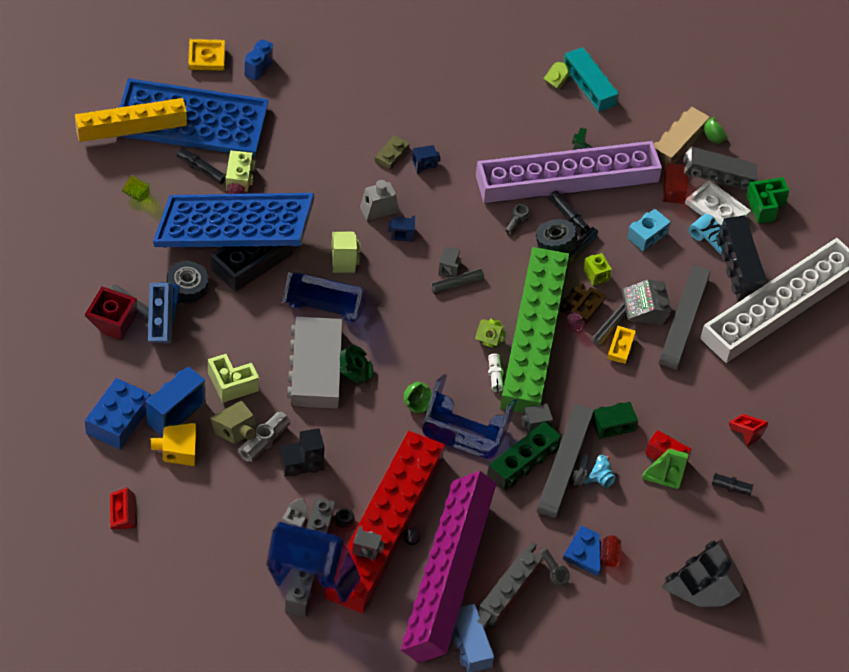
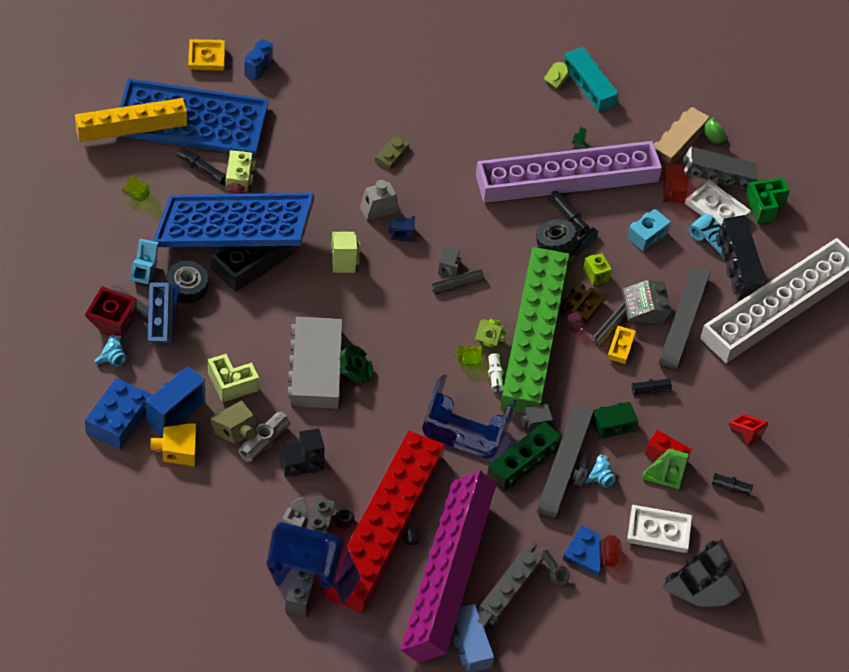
red slope [110,487,136,529] -> none
clear blue windscreen [282,272,369,322] -> none
dark grey brick [352,526,385,560] -> none
bright green hair [404,382,434,413] -> none
dark blue brick [412,145,441,174] -> none
dark grey plate [505,203,530,235] -> none
none -> medium azure animal [94,335,126,367]
none -> medium azure brick [130,239,159,284]
none -> clear neon green plate [455,345,483,367]
none -> white plate [627,505,692,553]
none -> black pin [631,378,672,395]

